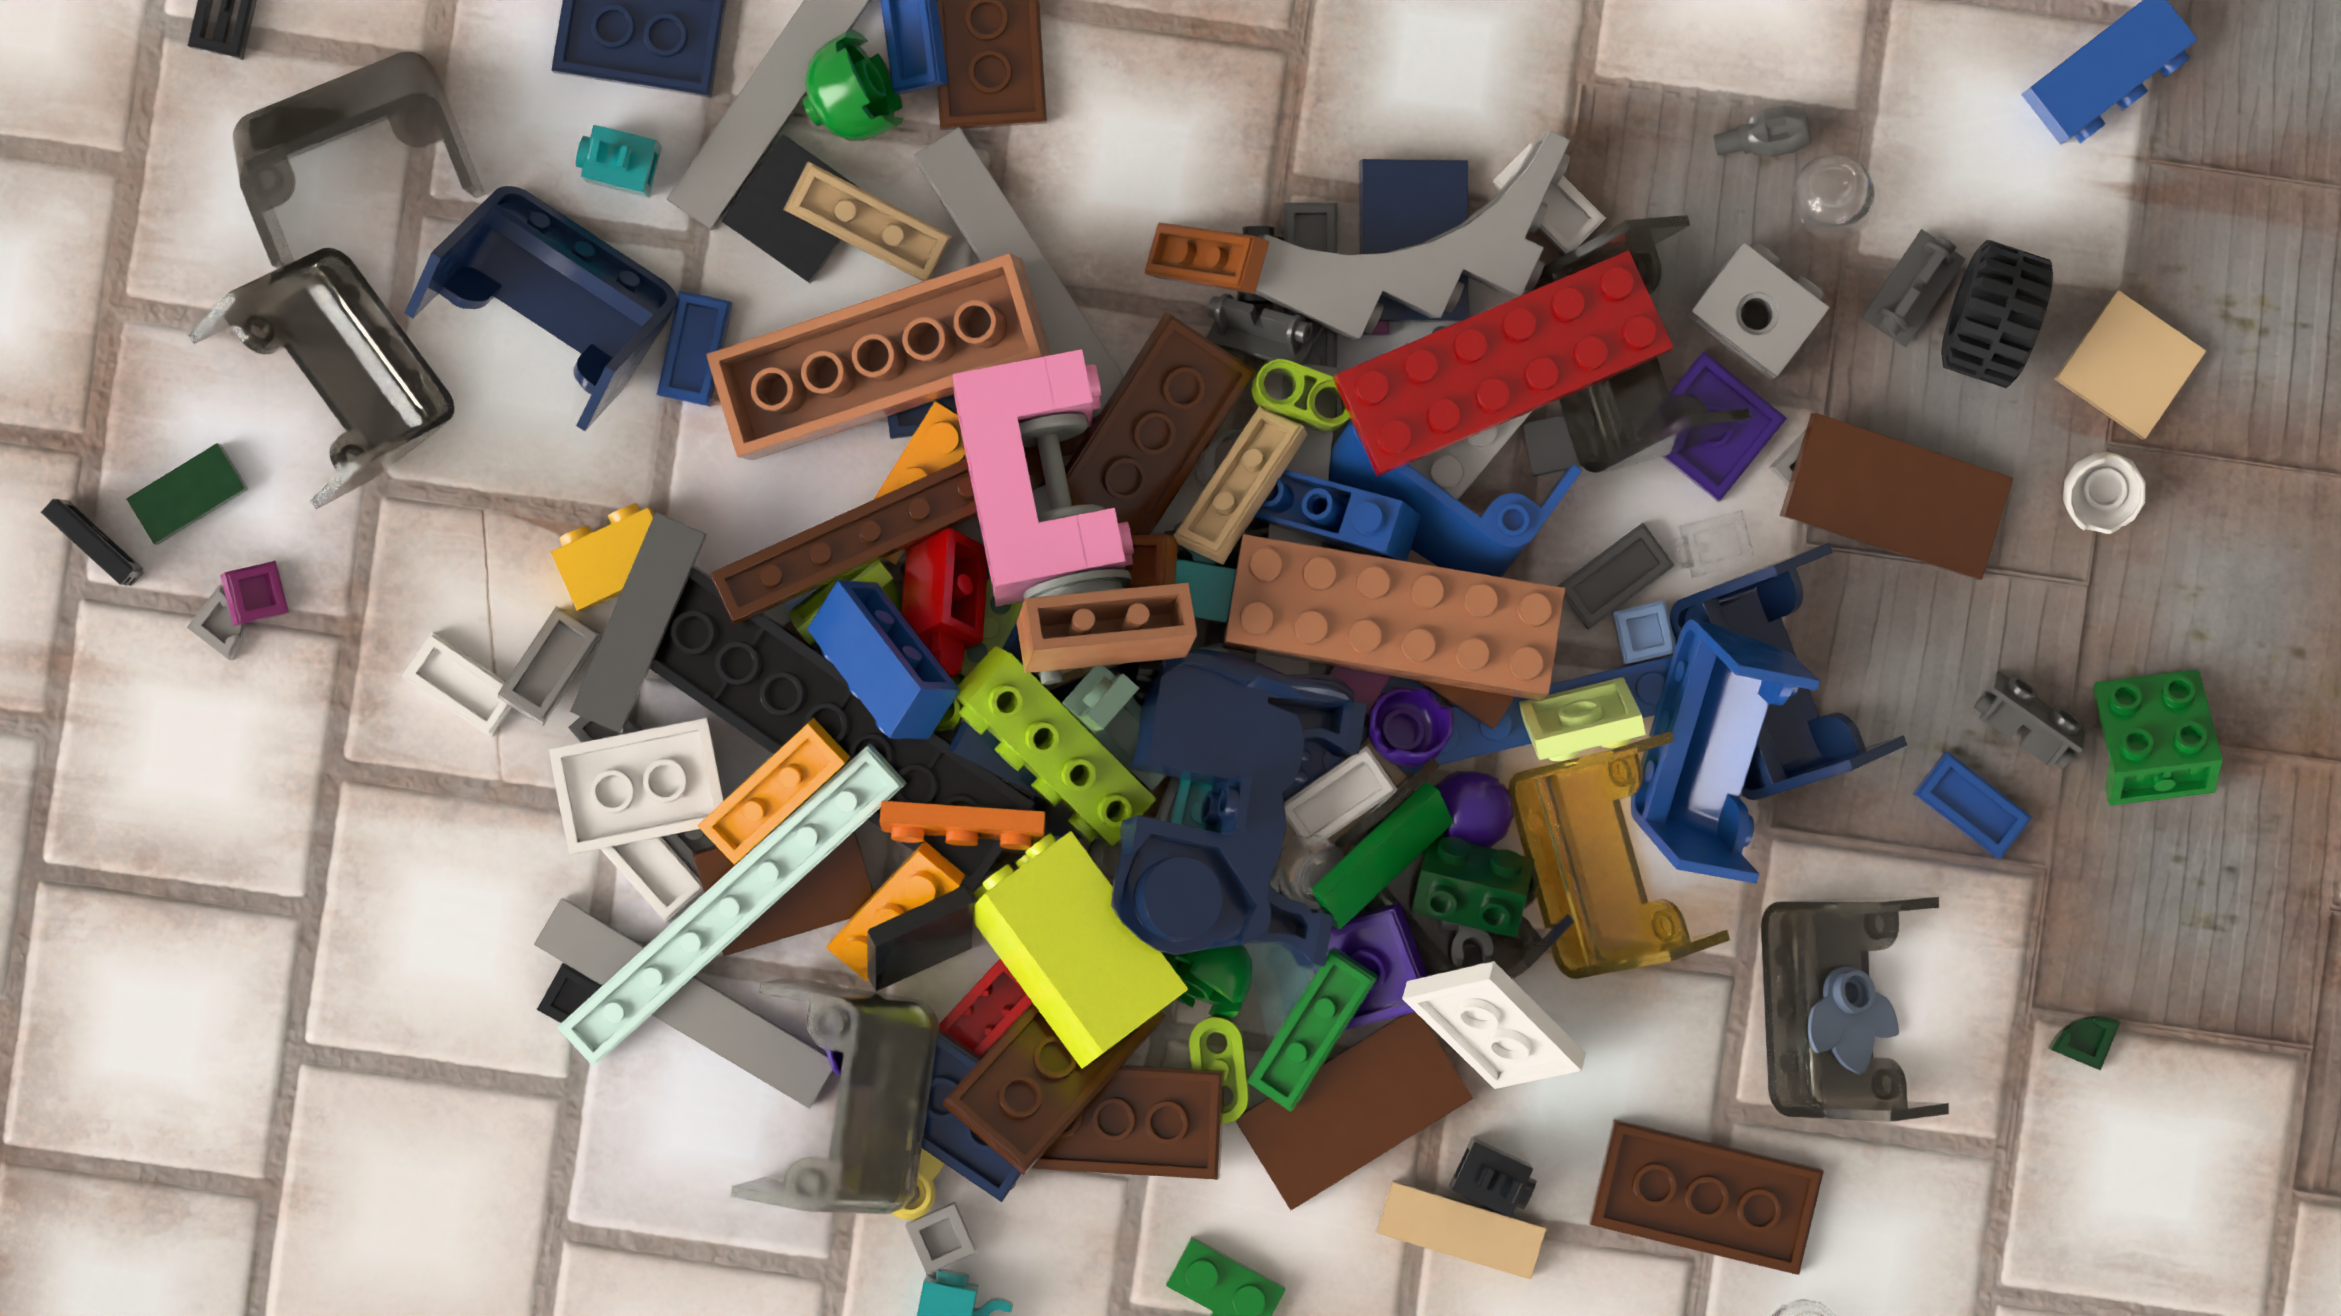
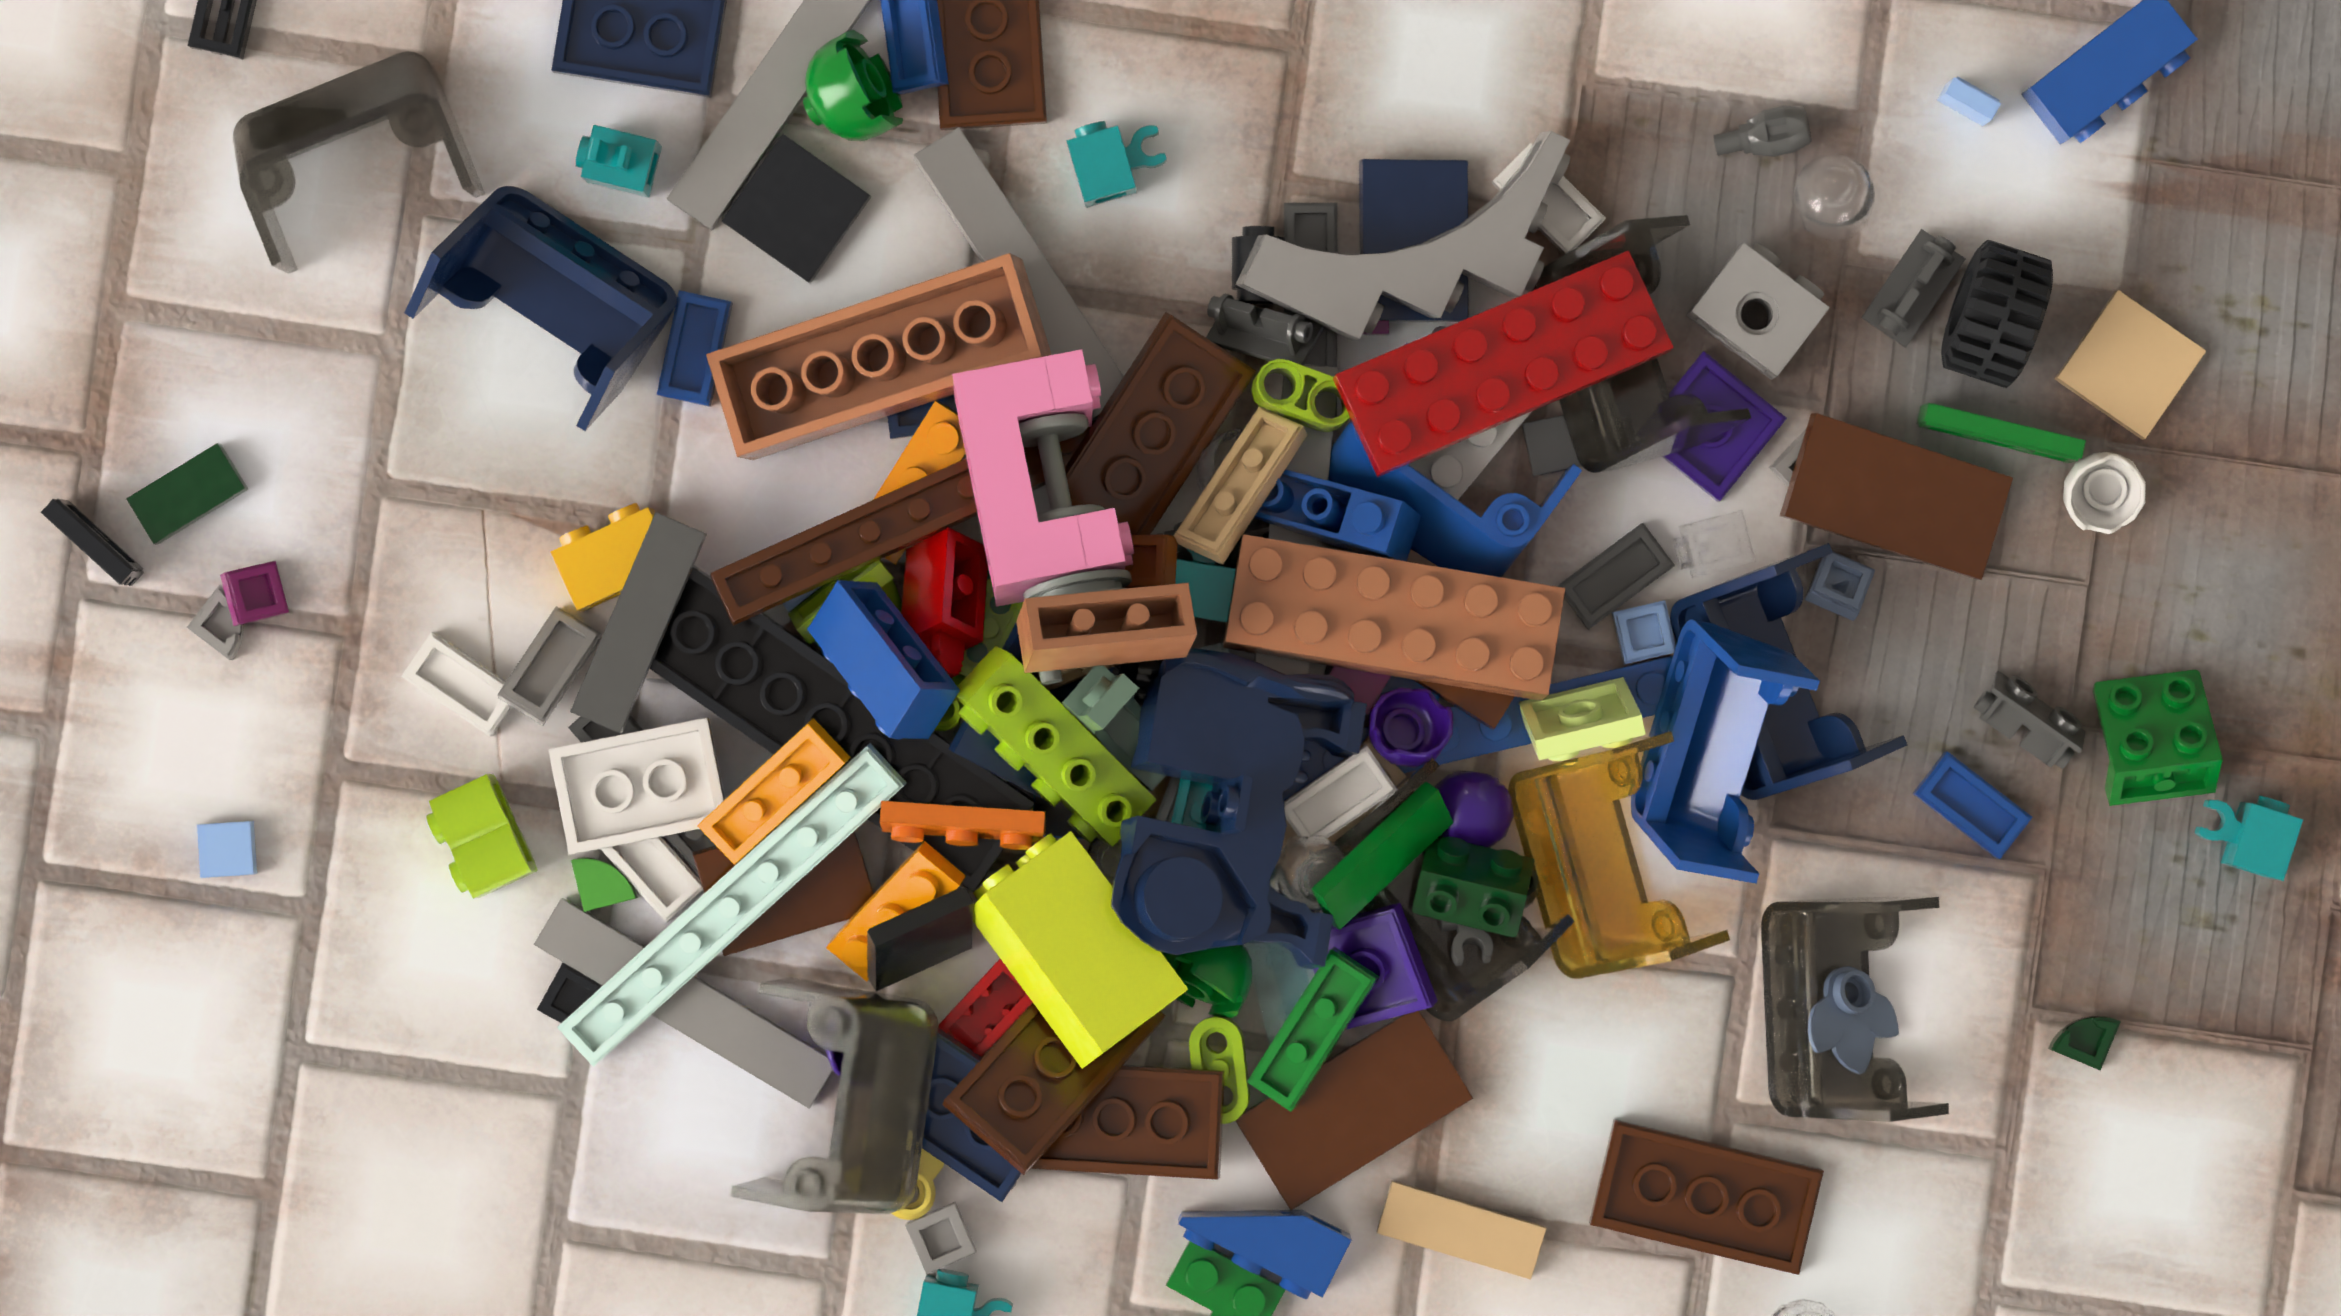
clear smoke windscreen [188,248,455,510] -> none
tan tile [783,162,952,282] -> none
dark orange tile [1145,222,1270,294] -> none
white plate [1402,961,1586,1089] -> none
black brick [1449,1137,1537,1218] -> none
none -> light blue tile [197,821,257,878]
none -> lime brick [426,774,538,899]
none -> bright green tile [571,858,638,912]
none -> teal brick [1066,121,1167,208]
none -> blue slope [1178,1210,1352,1299]
none -> sand blue tile [1804,551,1875,621]
none -> green tile [1916,403,2086,463]
none -> light blue tile [1937,76,2001,126]
none -> teal brick [2194,796,2303,881]

